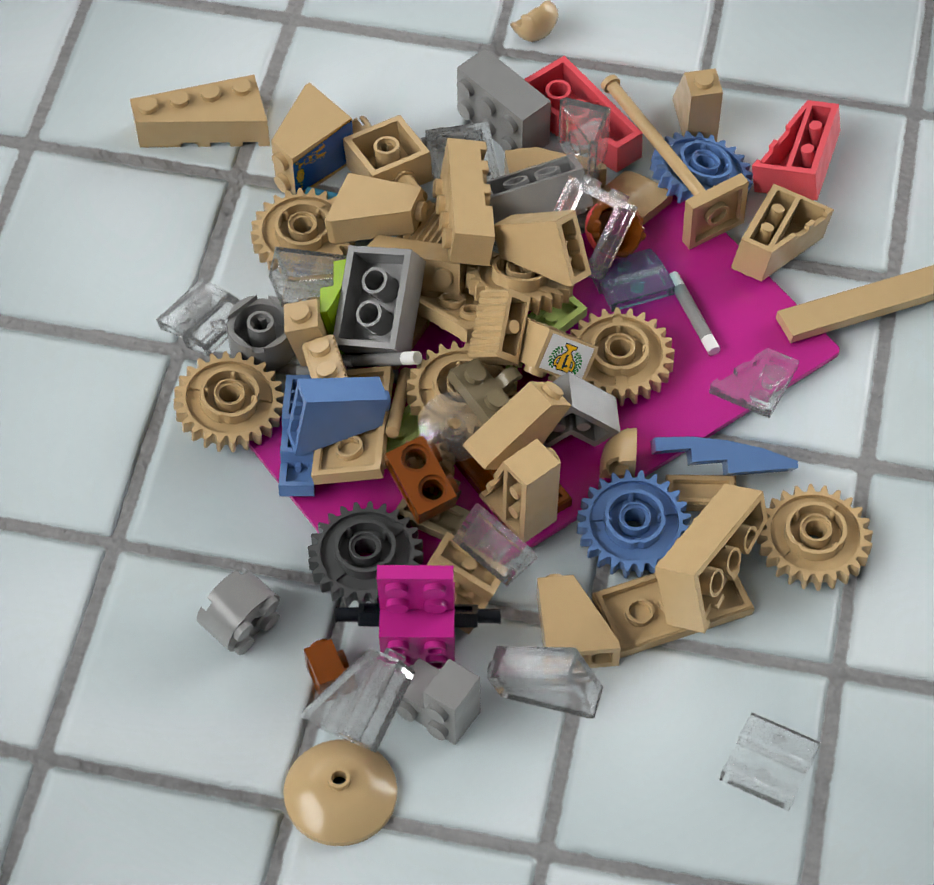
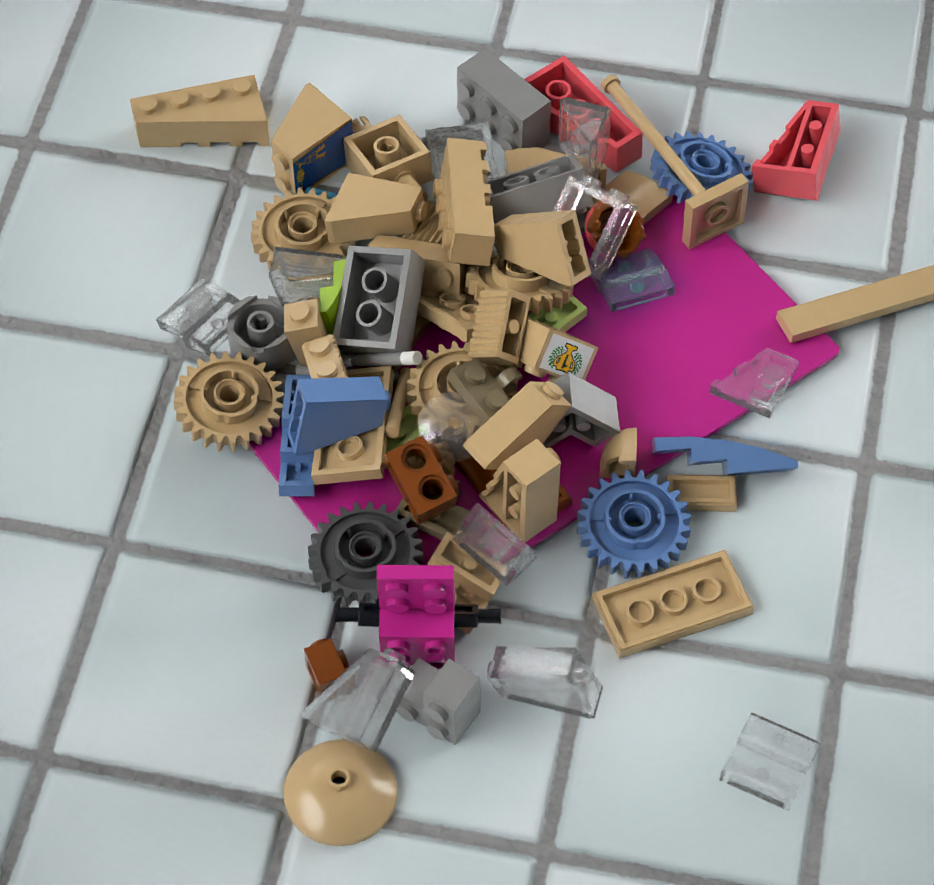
light grey brick [197,568,280,656] -> none
tan hair [510,0,558,42] -> none
tan slope [537,574,621,672] -> none
tan gear [570,307,675,406] -> none
tan wedge [655,484,768,633] -> none
light grey bar [666,271,721,356] -> none
tan slope [673,68,723,142] -> none
tan wedge [731,184,834,281] -> none
tan gear [756,484,873,591] -> none

